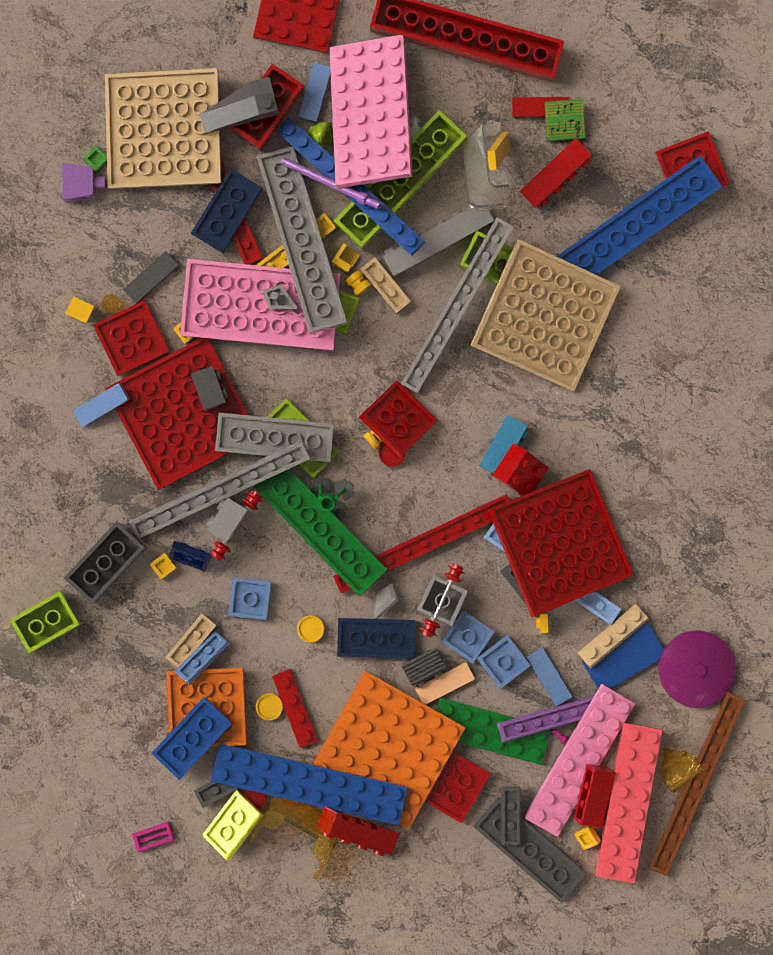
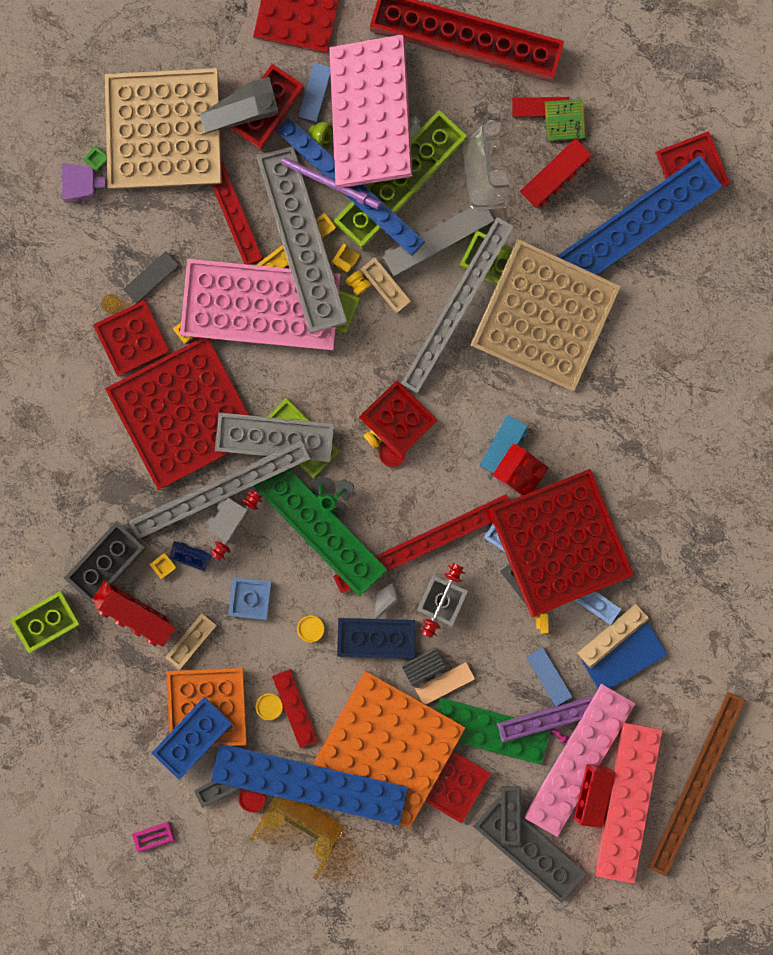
yellow panel [65,296,96,323] -> none
medium blue tile [73,383,130,427] -> none
medium blue tile [175,631,230,685] -> none
dark blue tile [190,168,263,254] -> none
dark grey brick [191,366,229,411] -> none
neon yellow tile [202,790,264,861] -> none
light grey piece [263,285,297,309] -> none
red wedge [317,806,399,857] -> none
medium blue plate [441,610,494,663] -> none
medium blue plate [477,635,531,689] -> none
yellow tile [488,131,510,170] -> none
yellow plate [574,826,601,850] -> none
magenta dish [658,630,735,708] -> none
clear yellow slope [659,748,704,793] -> none
none -> red brick [92,580,176,647]

